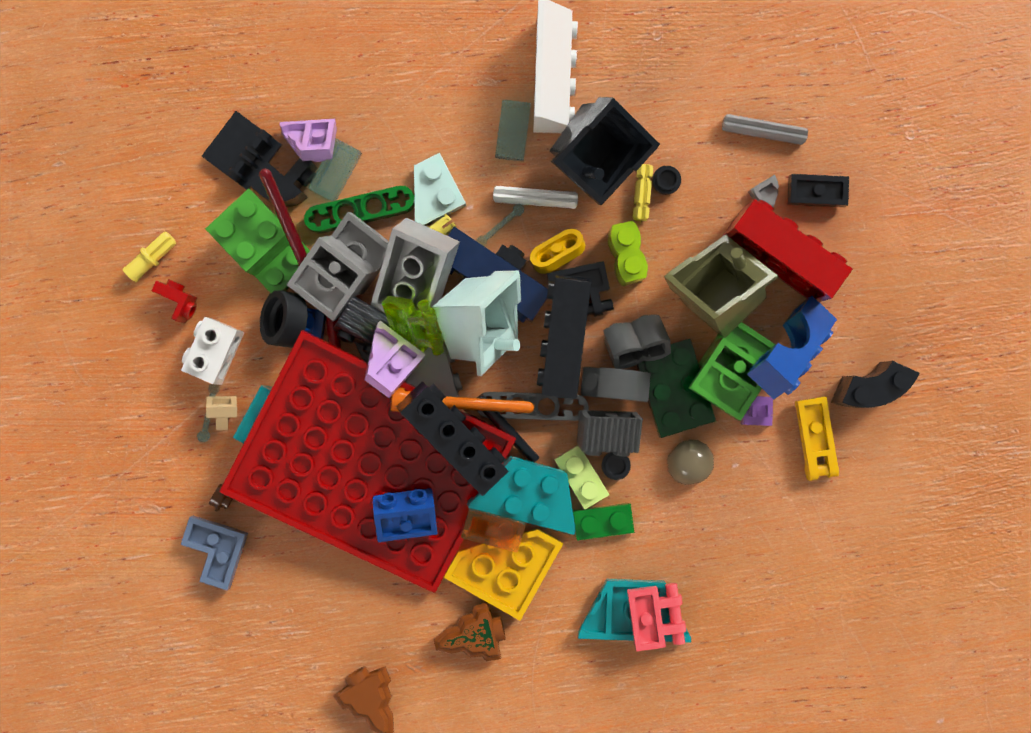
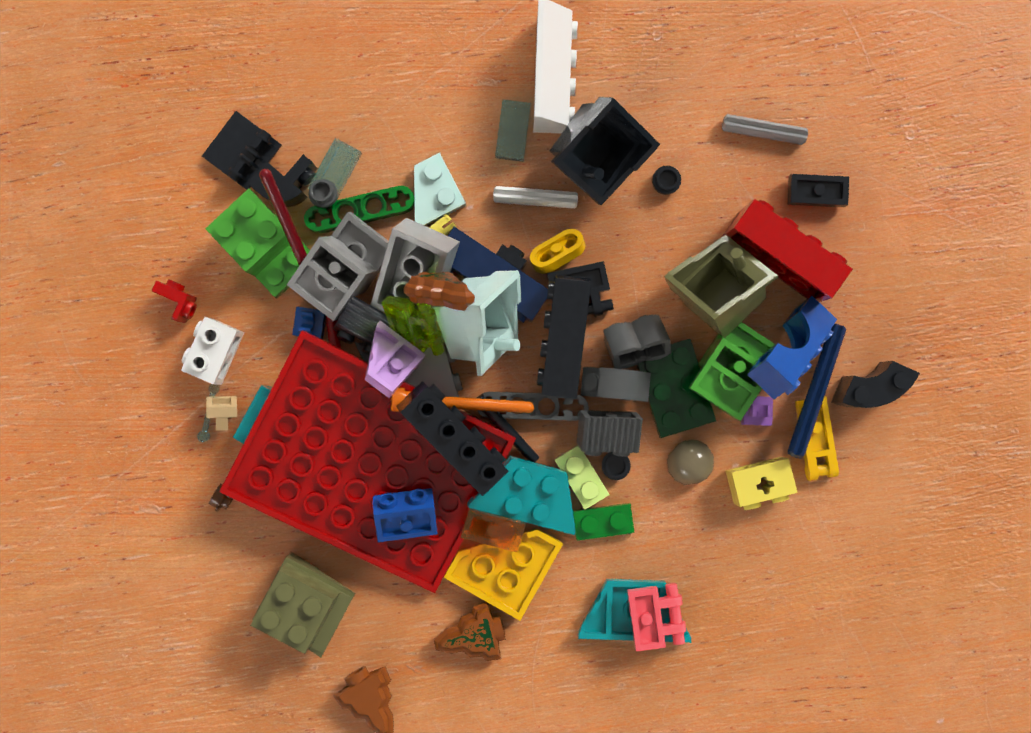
light yellow axle [122,232,176,282] -> none
sand blue plate [181,515,248,590] -> none
black tyre [260,290,308,348] -> none
lavender wing [279,119,337,162] -> none
clear light blue hinge [476,204,524,246] -> none
lime brick [608,221,648,286] -> none
light yellow axle [632,164,653,221] -> none
light grey tile [748,175,779,207] -> none
none -> olive piece [250,552,355,658]
none -> dark grey plate [308,179,338,208]
none -> dark orange rock [404,272,475,311]
none -> light yellow brick [725,457,798,510]
none -> dark blue axle [787,324,846,459]

